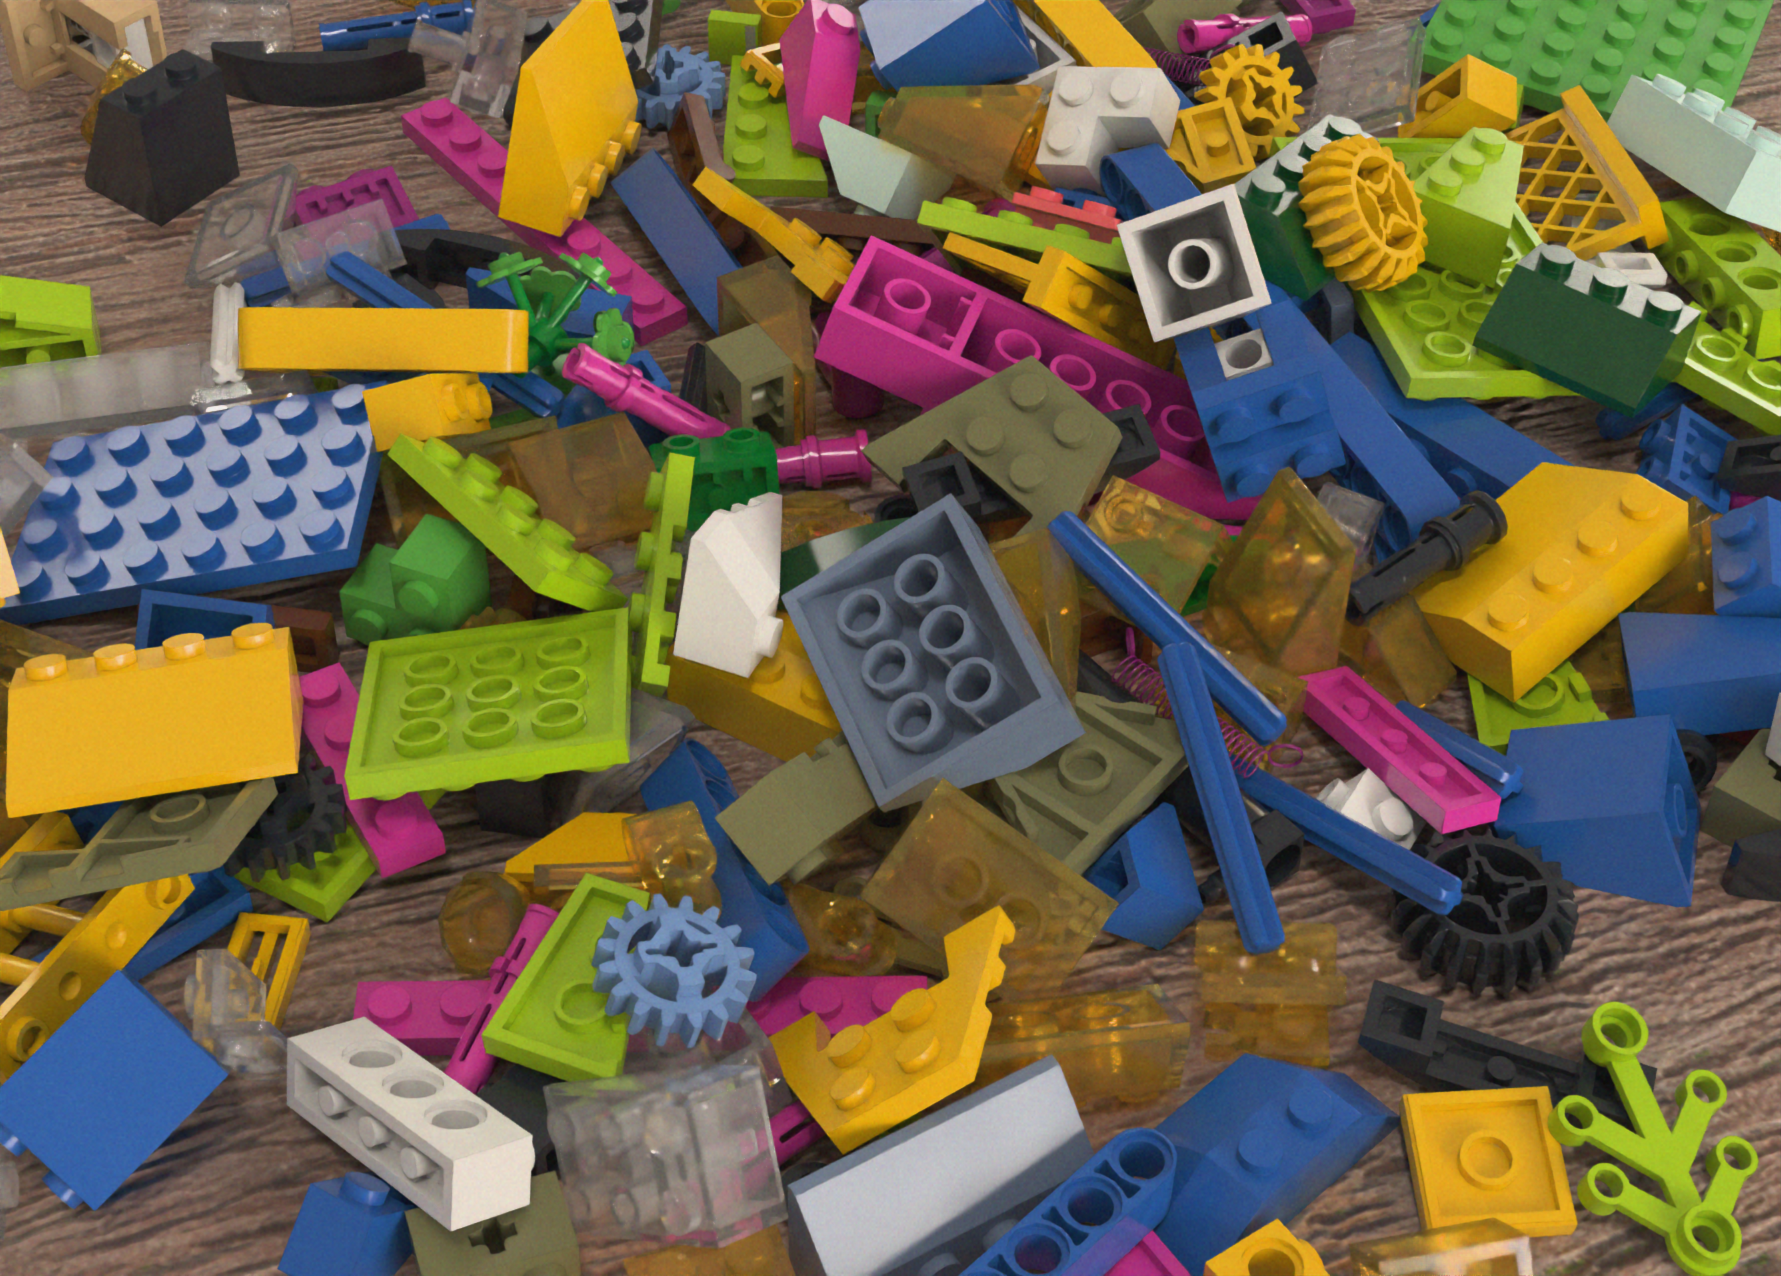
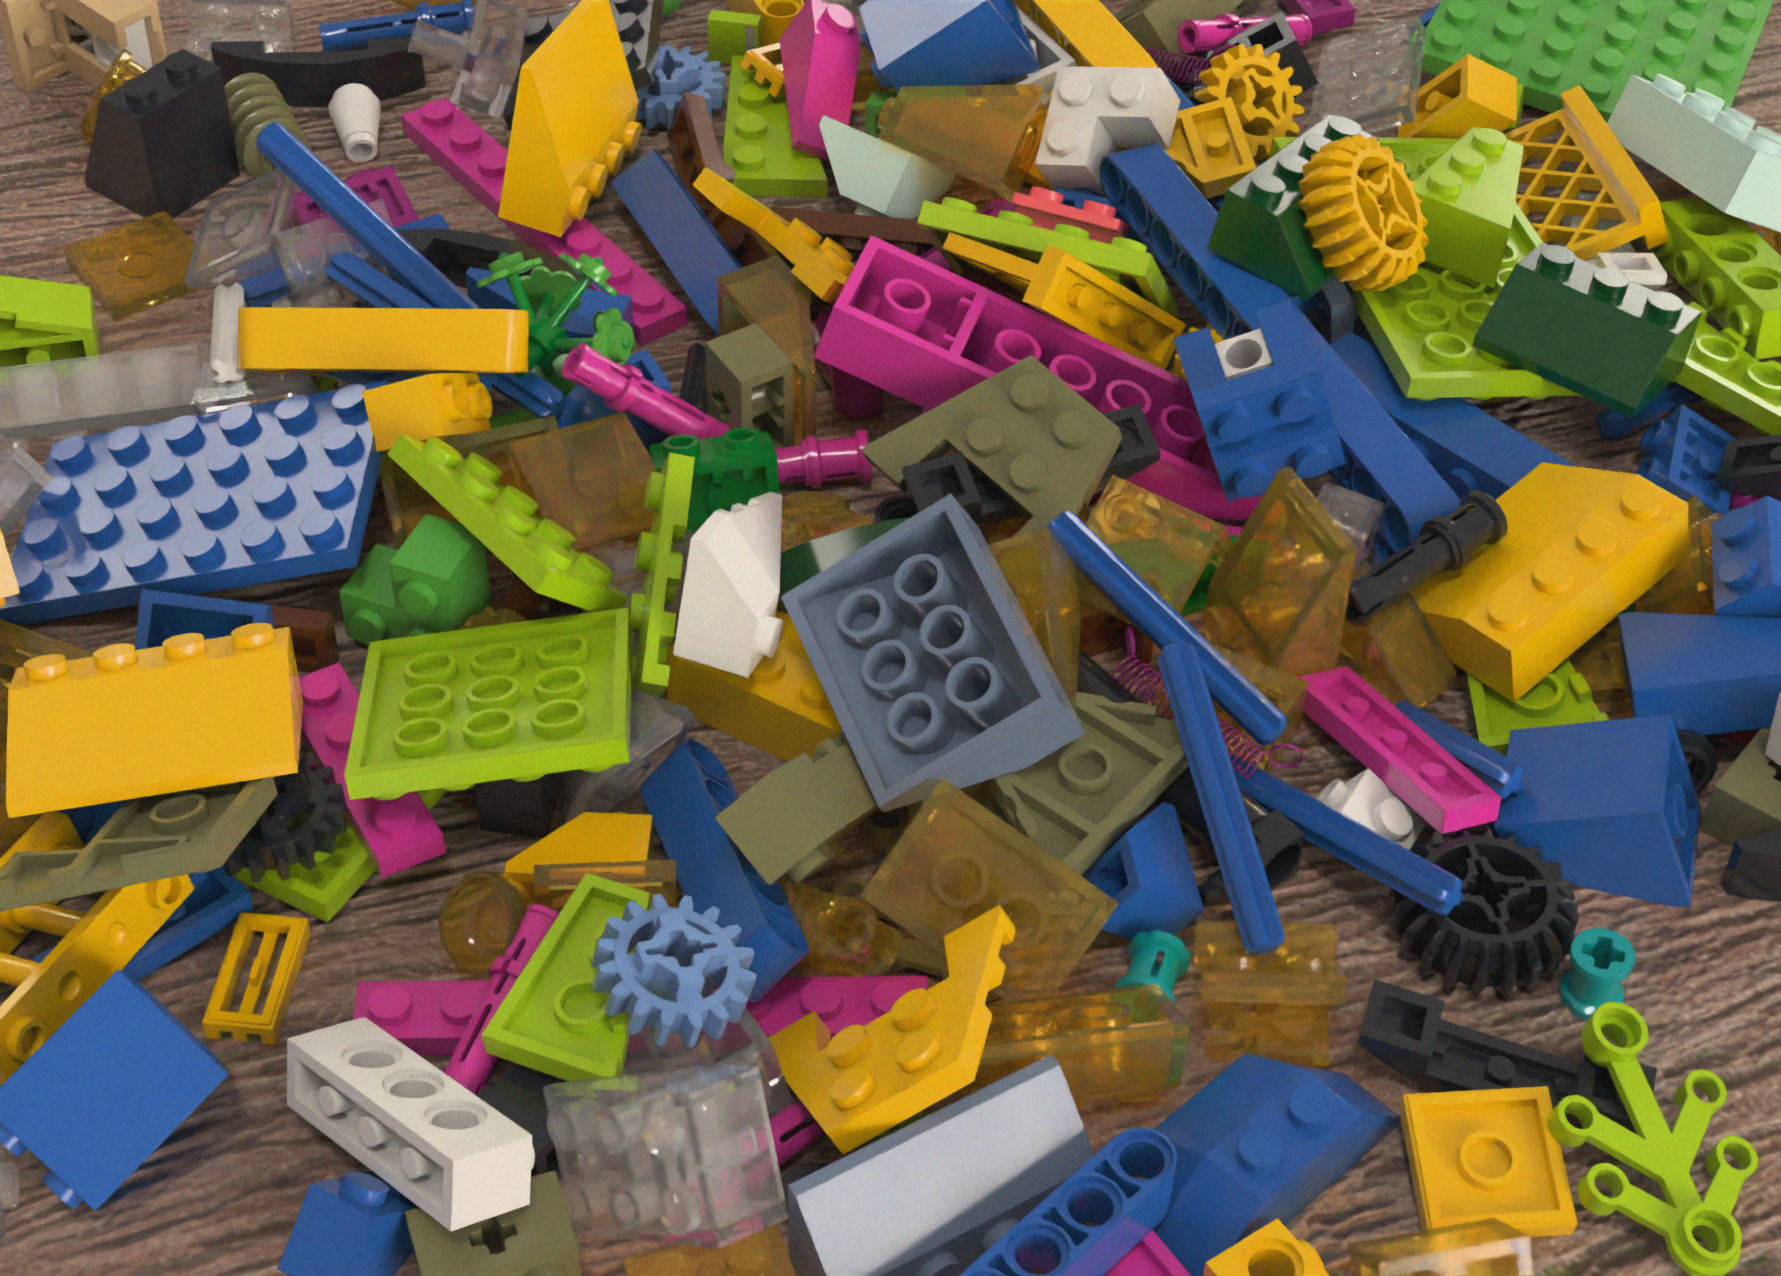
clear bracket [184,949,287,1081] -> none
clear yellow piece [621,800,722,920] -> none
white slope [1117,184,1272,342] -> none
none -> clear yellow tile [63,211,217,322]
none -> olive piece [225,72,312,185]
none -> blue axle [256,121,480,309]
none -> white cone [328,83,381,163]
none -> teal bush [1111,930,1191,1025]
none -> teal bush [1559,928,1636,1021]

